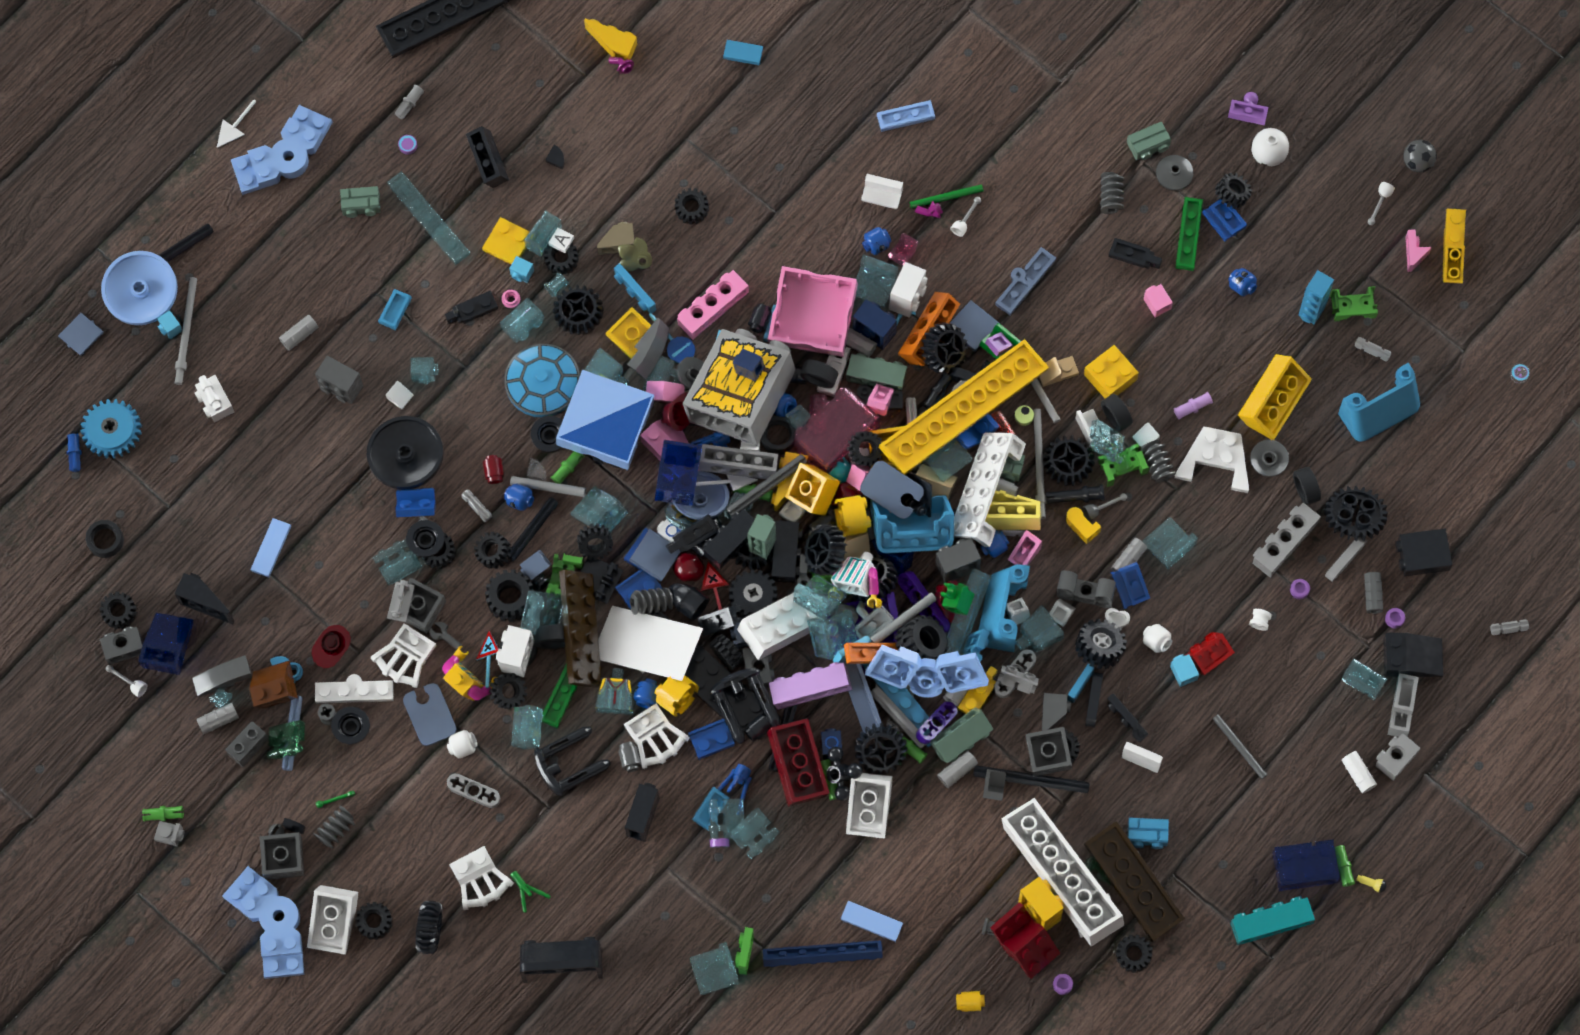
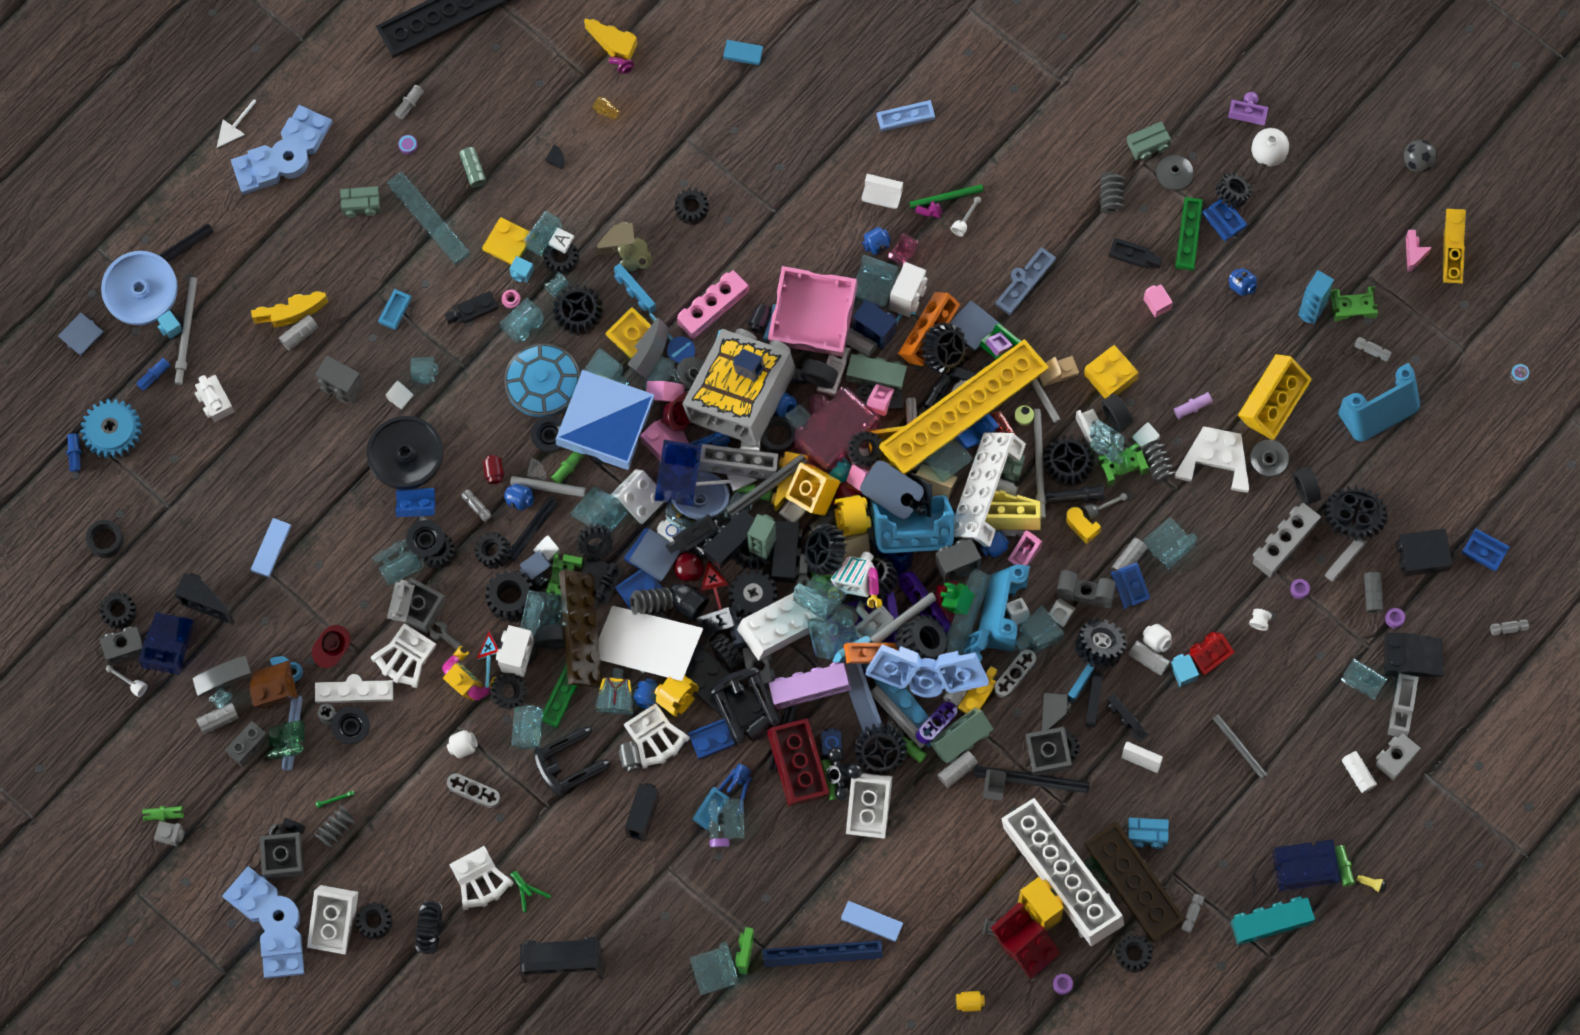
sand blue piece [403,683,457,746] -> none
black brick [466,126,509,188] -> none
clear light blue plate [729,808,779,859] -> none
light grey hinge [997,665,1039,694] -> none
white tile [1105,608,1130,629] -> none
hinge [1368,182,1395,225] -> none
none -> blue axle [136,357,171,391]
none -> yellow slope [251,291,328,328]
none -> sand green axle [459,147,487,188]
none -> white slope [533,535,560,561]
none -> clear yellow cone [592,95,620,120]
none -> white bracket [610,469,667,524]
none -> light grey axle [1128,640,1170,676]
none -> light grey axle [1181,894,1204,932]
none -> blue plate [1462,528,1510,572]

